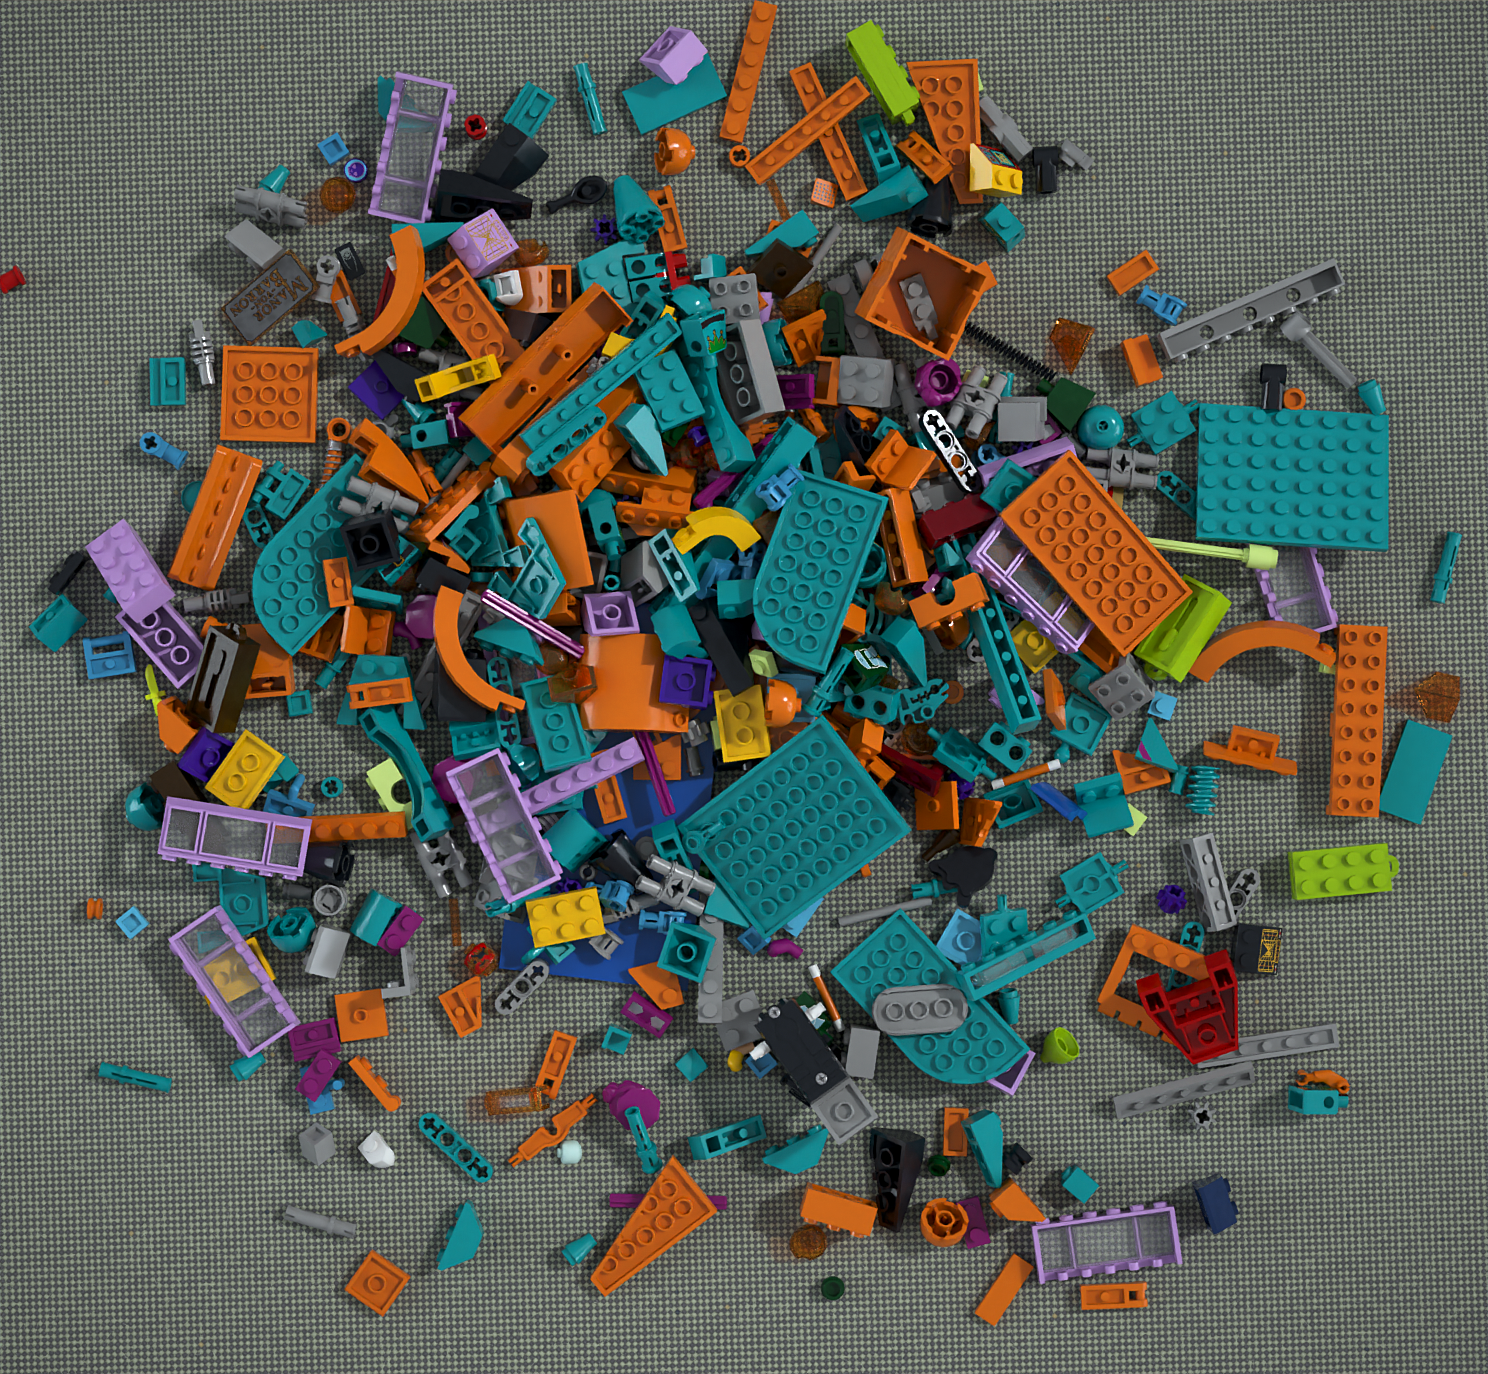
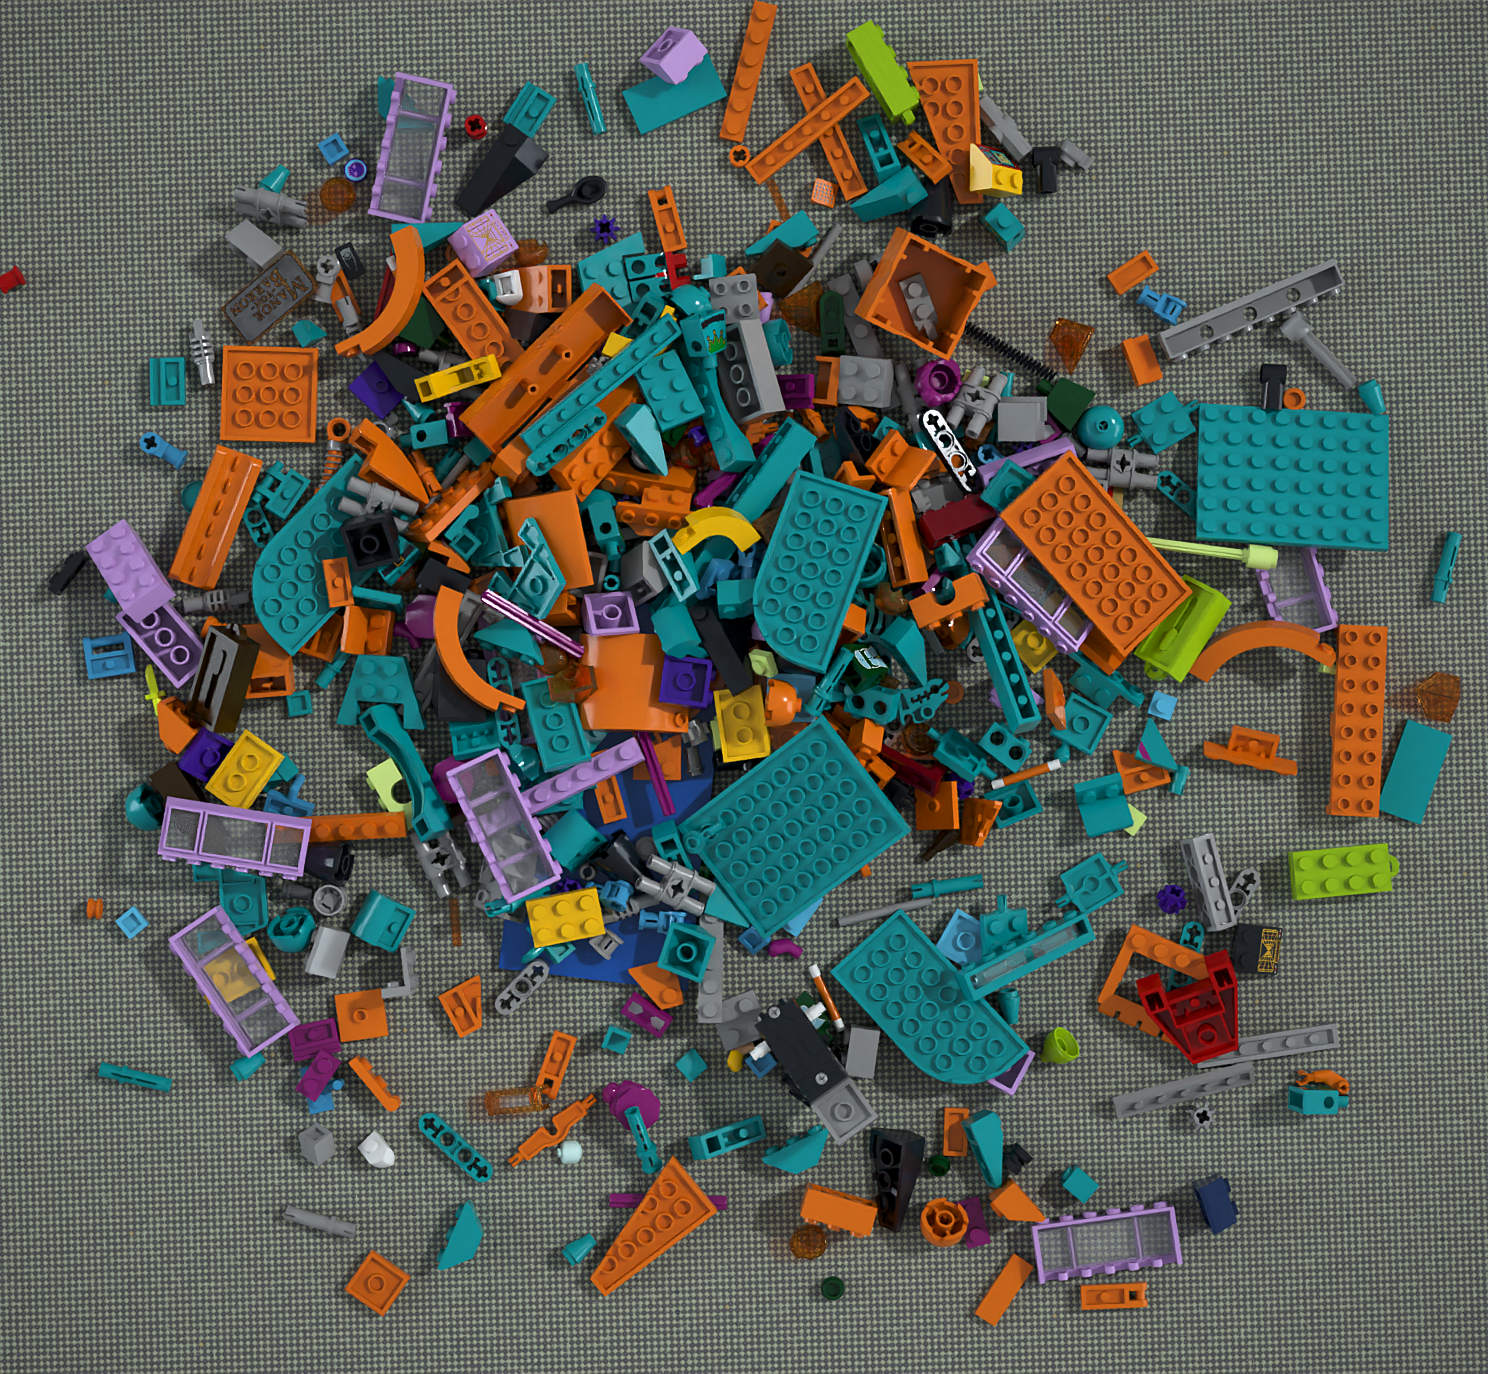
teal panel [29,593,88,652] -> none
teal bush [321,776,344,798] -> none
orange plate [346,677,413,709] -> none
magenta piece [377,904,424,957] -> none
black wedge [435,169,533,224] -> none
clear orange head [464,942,499,977] -> none
teal tile [470,571,494,582] -> none
teal cone [613,175,665,243] -> none
orange cylinder [654,128,695,175] -> none
dark azure connector [755,463,805,511] -> none
orange wing [781,309,826,368] -> none
light grey tile [872,984,968,1036] -> none
black tile [929,846,998,908] -> none
blue slope [1030,782,1088,822] -> none
light grey bracket [1088,652,1156,721] -> none
teal piece [1185,765,1221,816] -> none

